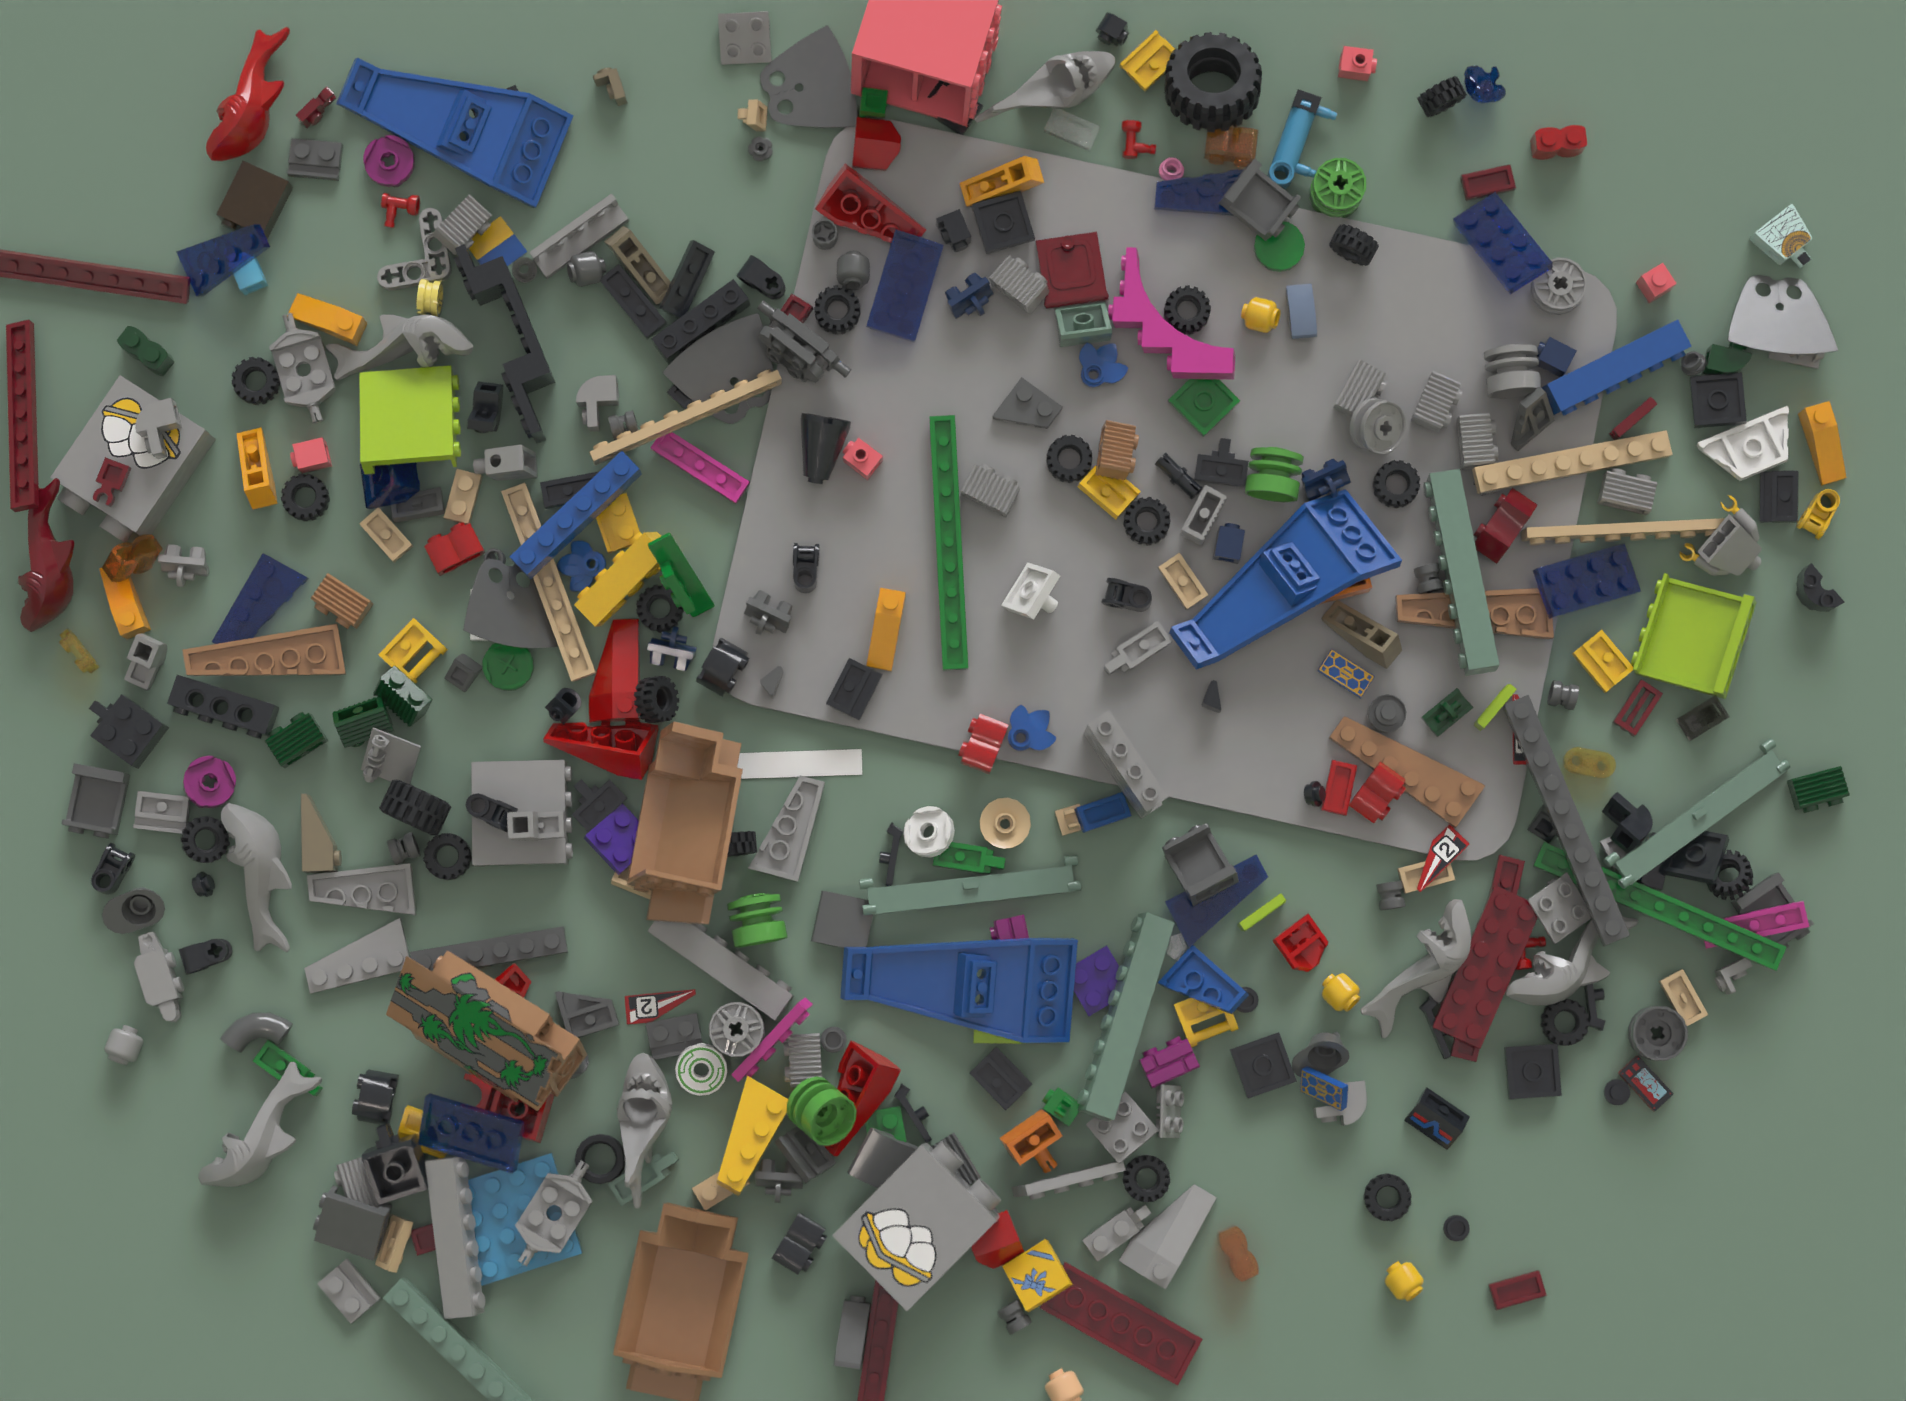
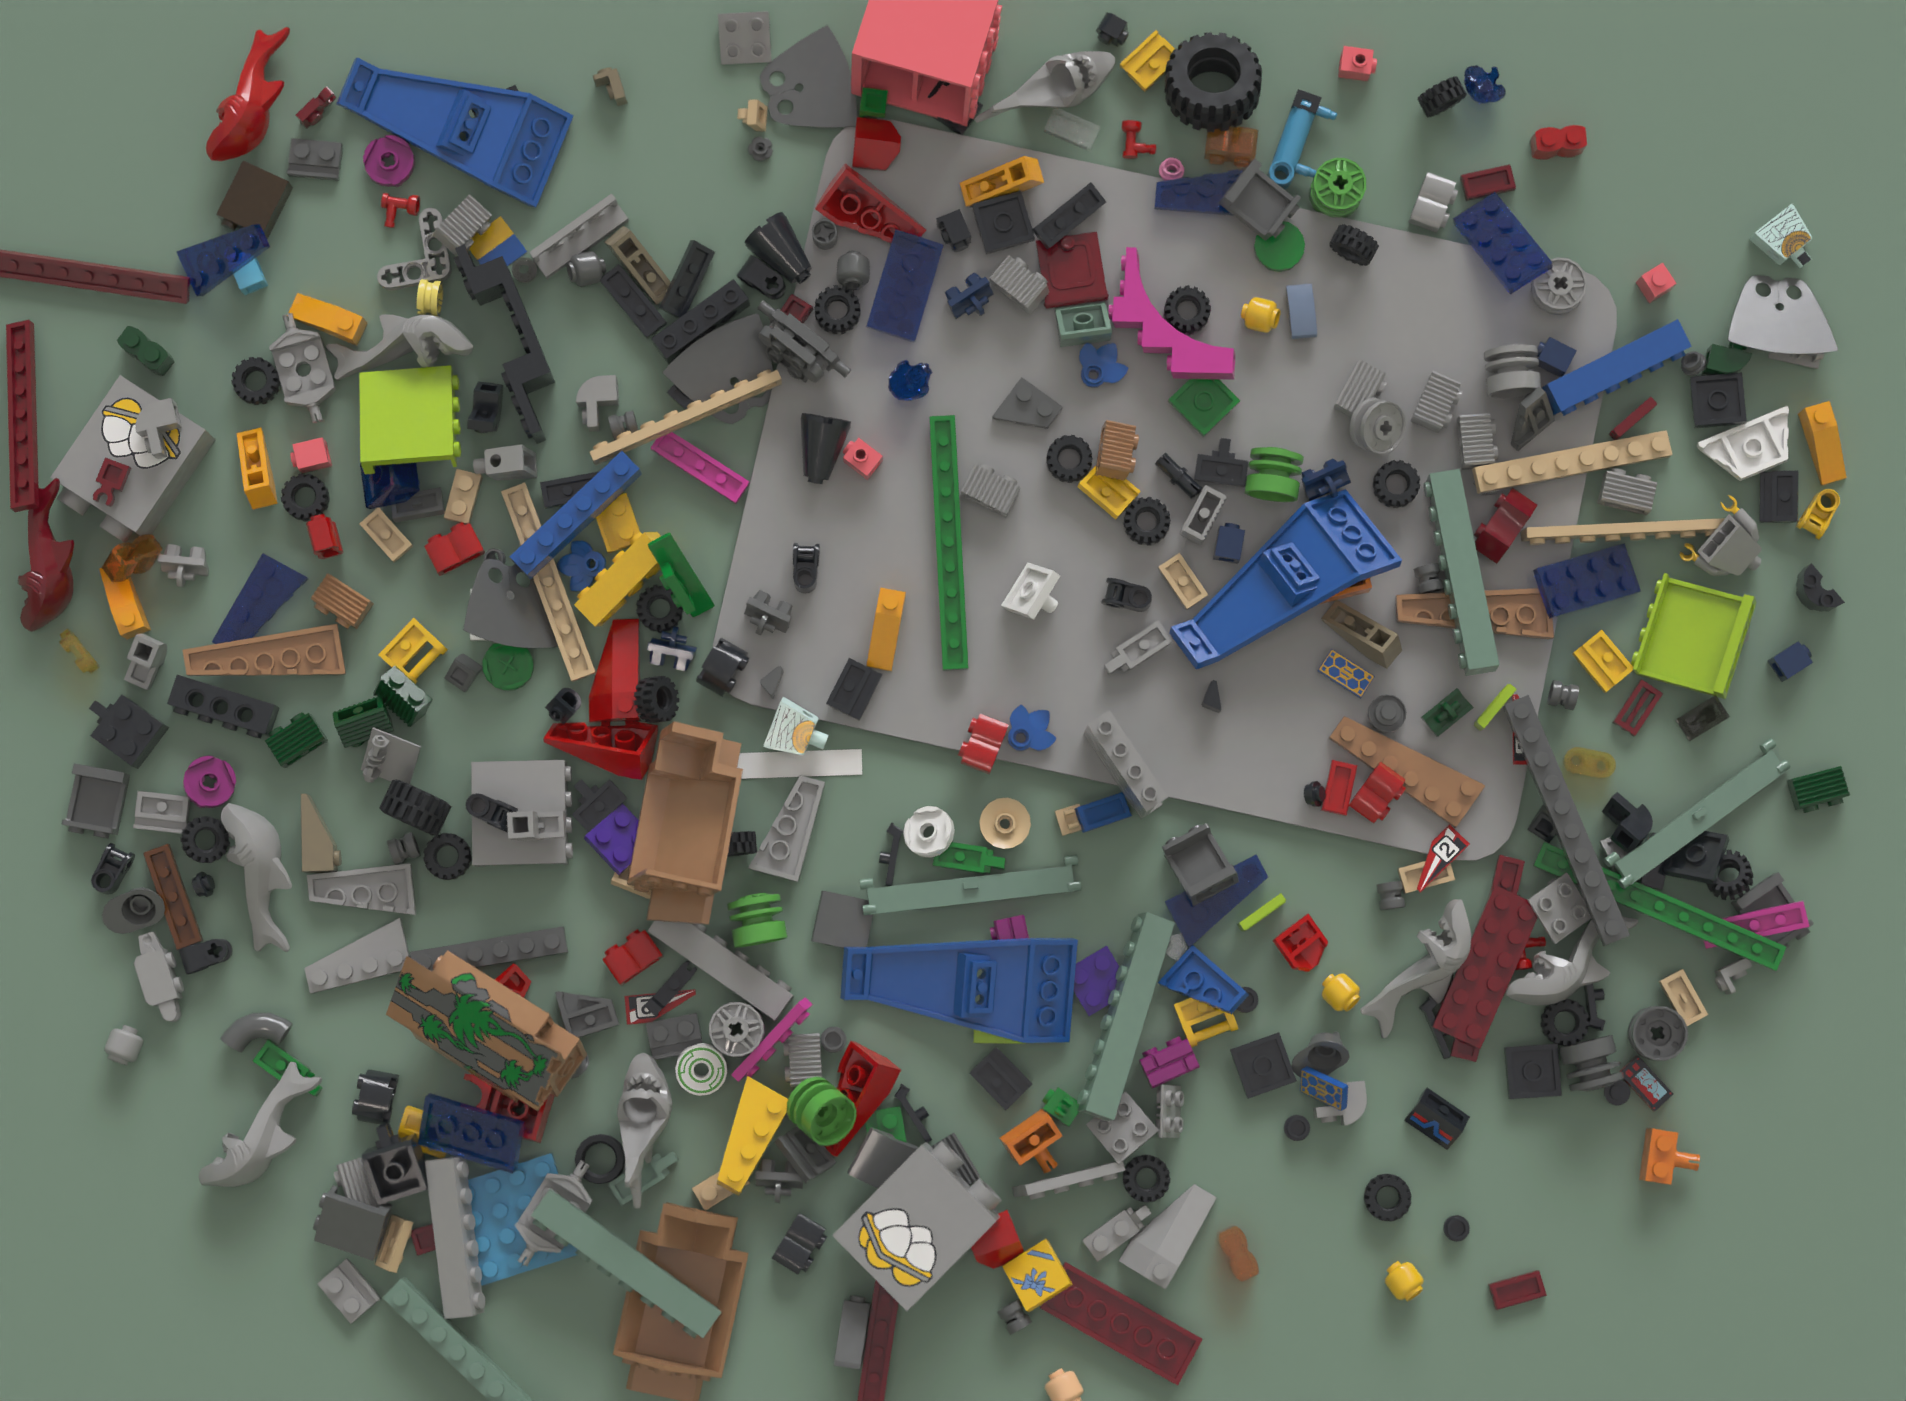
none -> reddish brown plate [143,844,203,950]
none -> red brick [306,514,343,559]
none -> sand green brick [531,1188,721,1338]
none -> red brick [602,929,664,986]
none -> black piece [644,961,697,1016]
none -> black cone [744,212,812,284]
none -> light aqua torso [763,697,829,755]
none -> clear blue hair [888,360,933,401]
none -> black plate [1032,182,1106,250]
none -> black plate [1284,1115,1310,1141]
none -> light grey brick [1408,172,1458,233]
none -> dark grey wheel [1559,1035,1624,1092]
none -> orange brick [1639,1128,1700,1185]
none -> dark blue brick [1768,641,1813,682]

